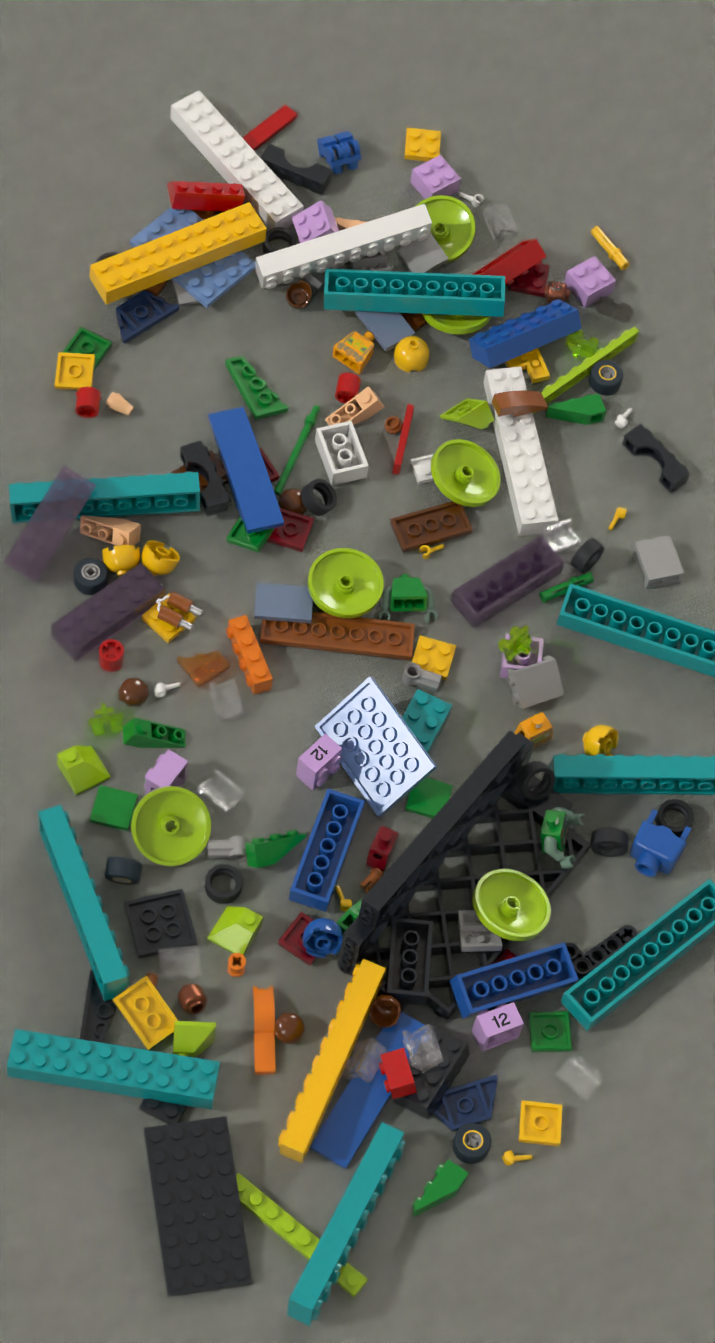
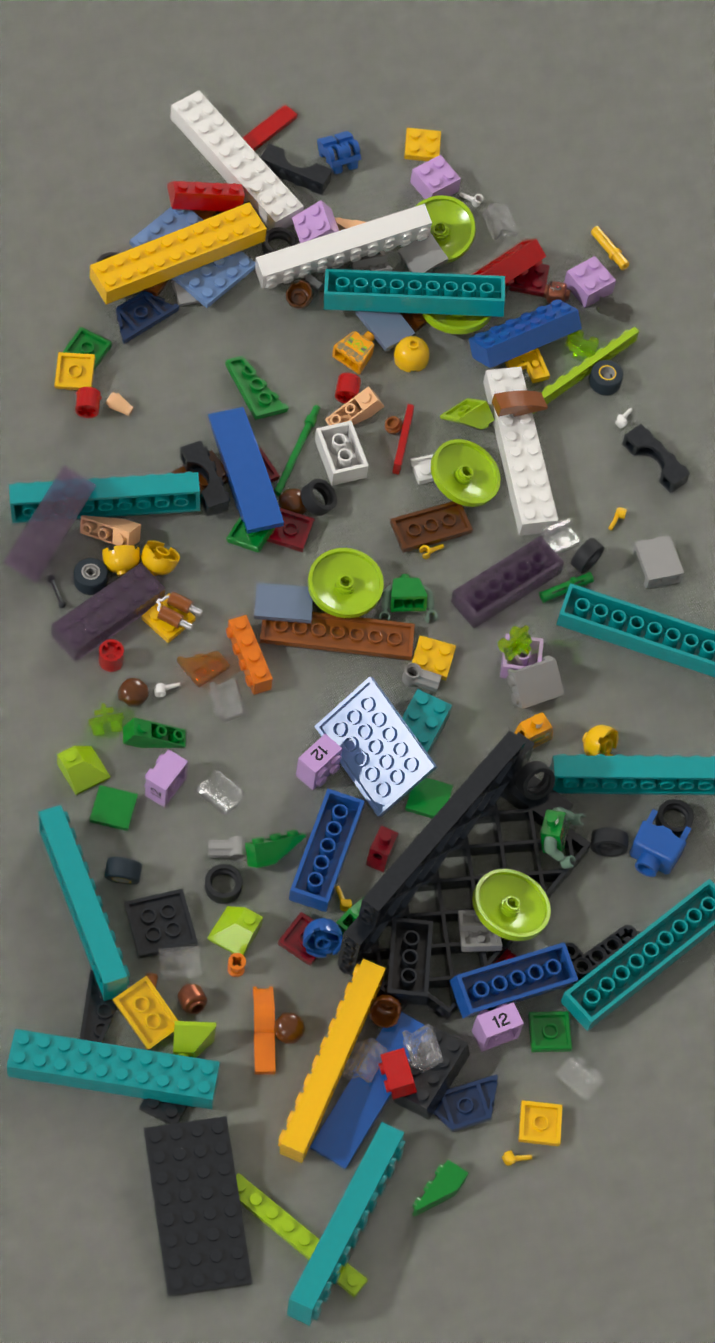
lime dish [131,786,211,866] -> none
dark orange pin [359,868,384,893] -> none
black wheel [452,1123,491,1164] -> none
green slope [546,393,606,425] -> none
none -> black hinge [48,575,66,608]

